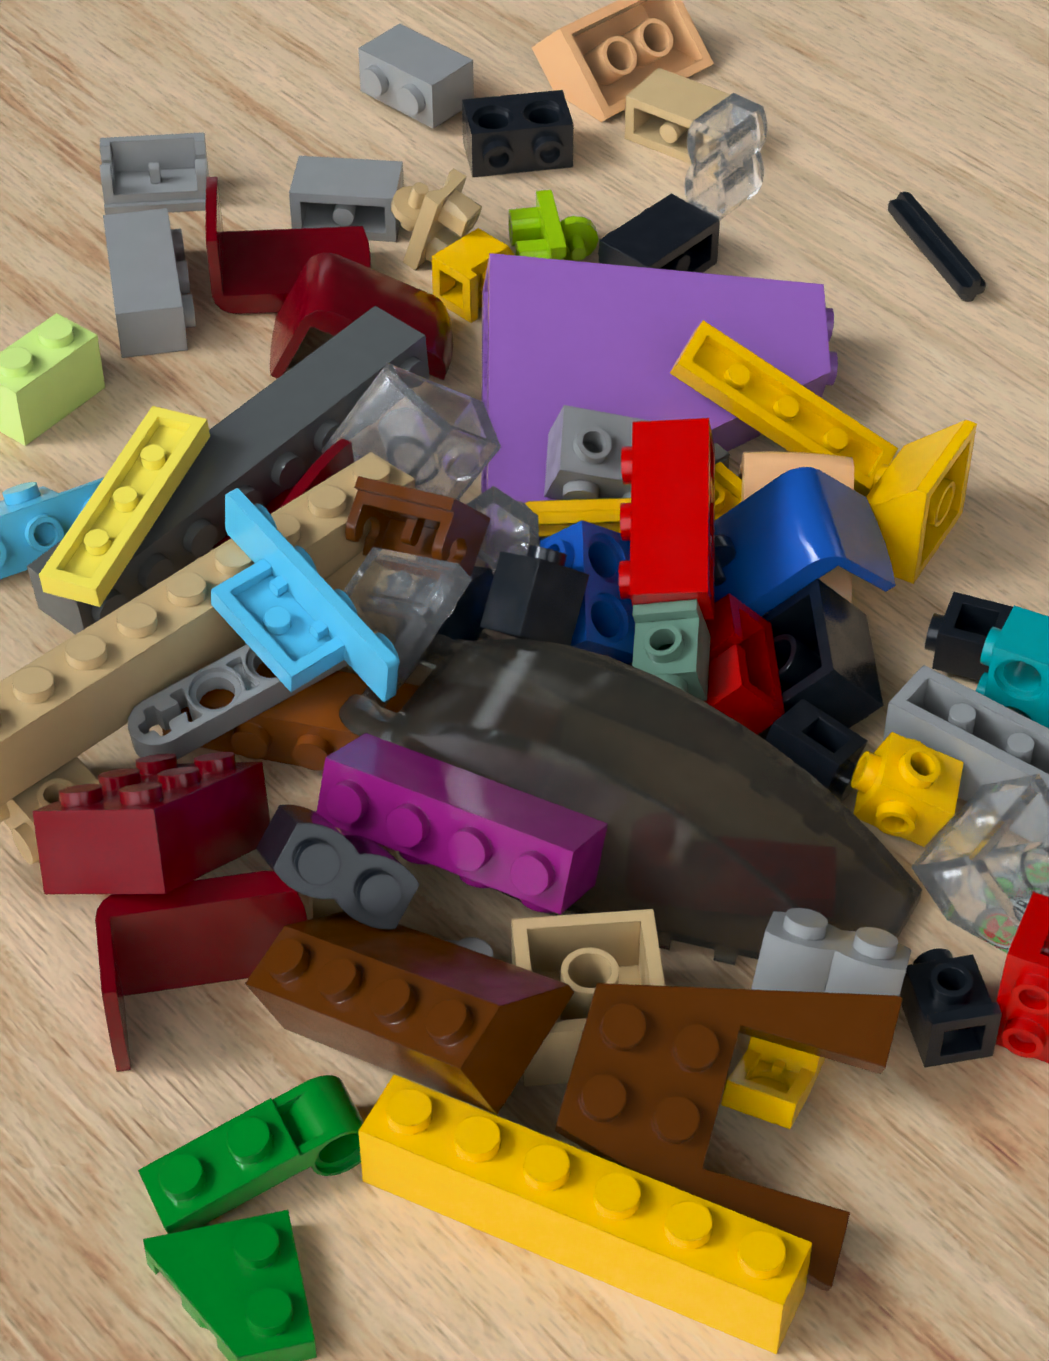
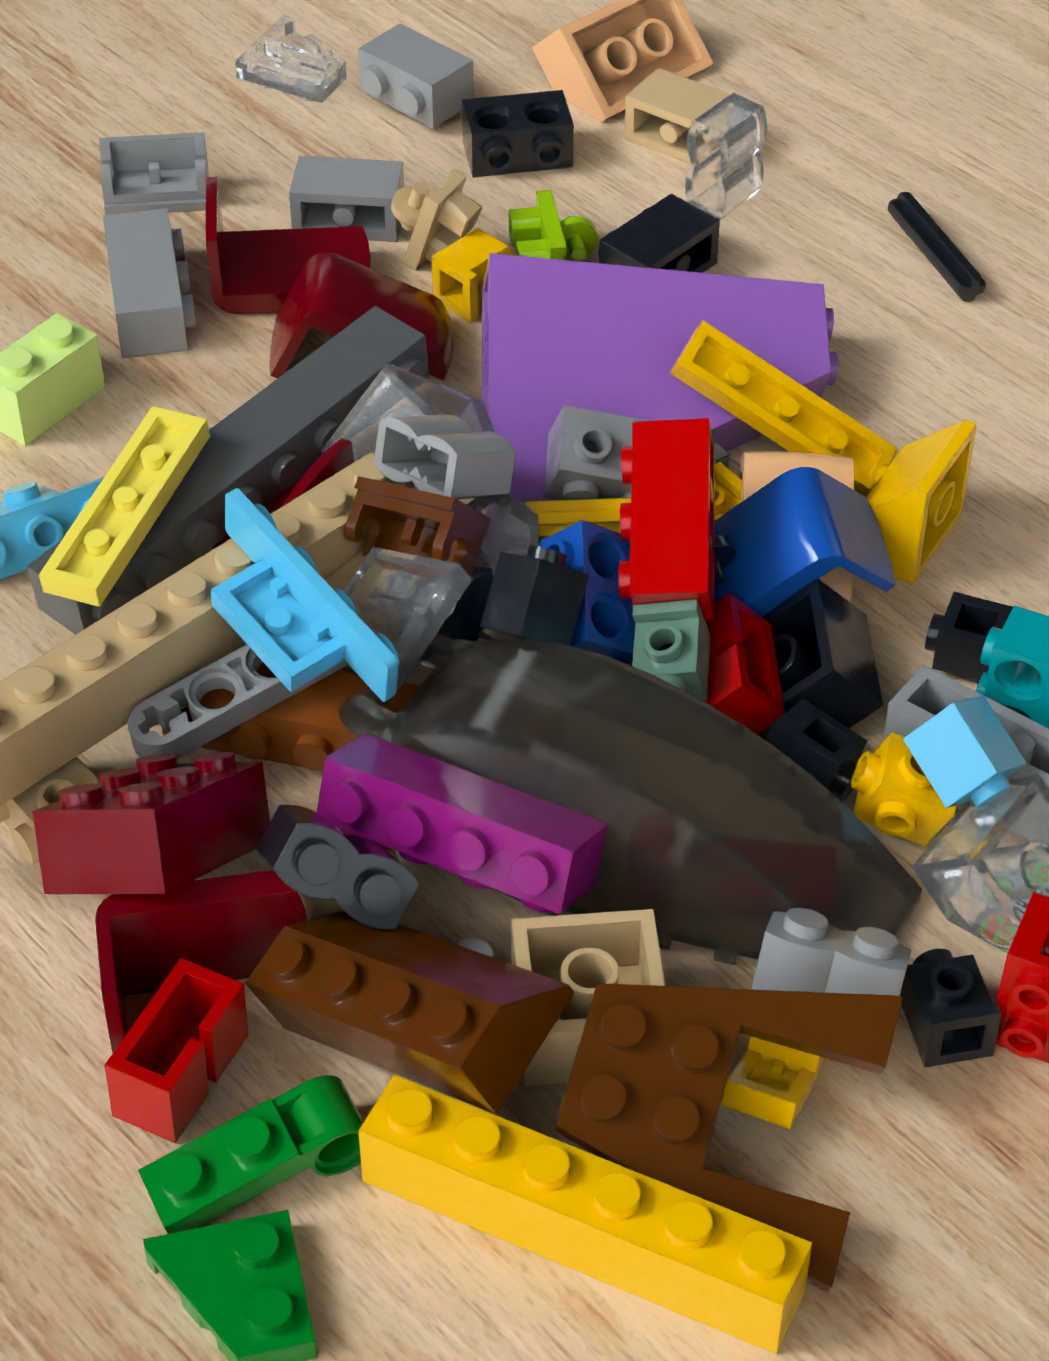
none -> red piece [104,958,248,1144]
none -> clear wing [235,15,347,103]
none -> light grey brick [374,414,516,499]
none -> medium azure brick [903,695,1027,808]

